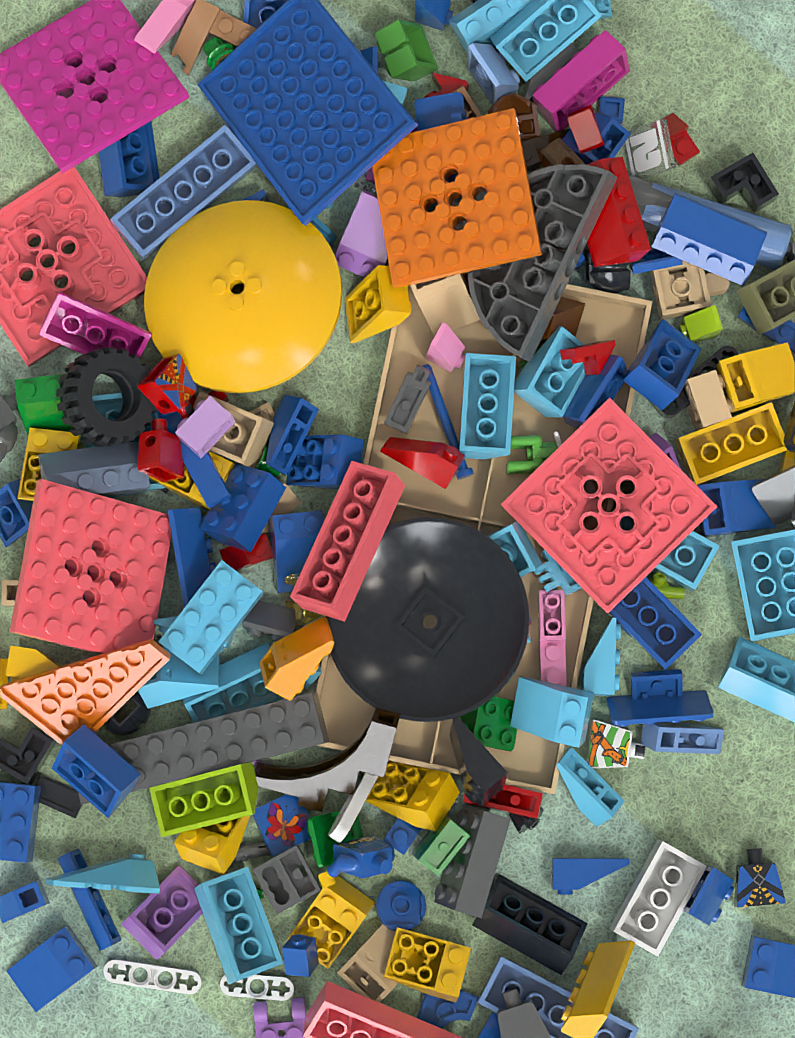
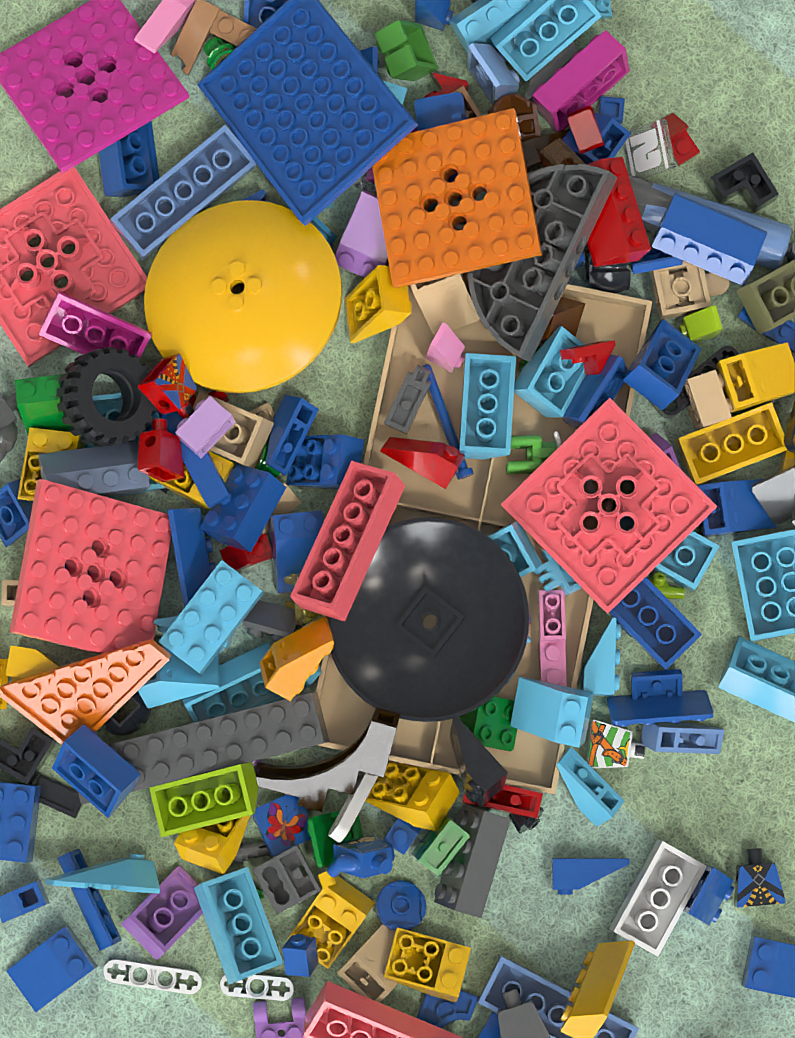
black slope [472,874,588,975] -> none

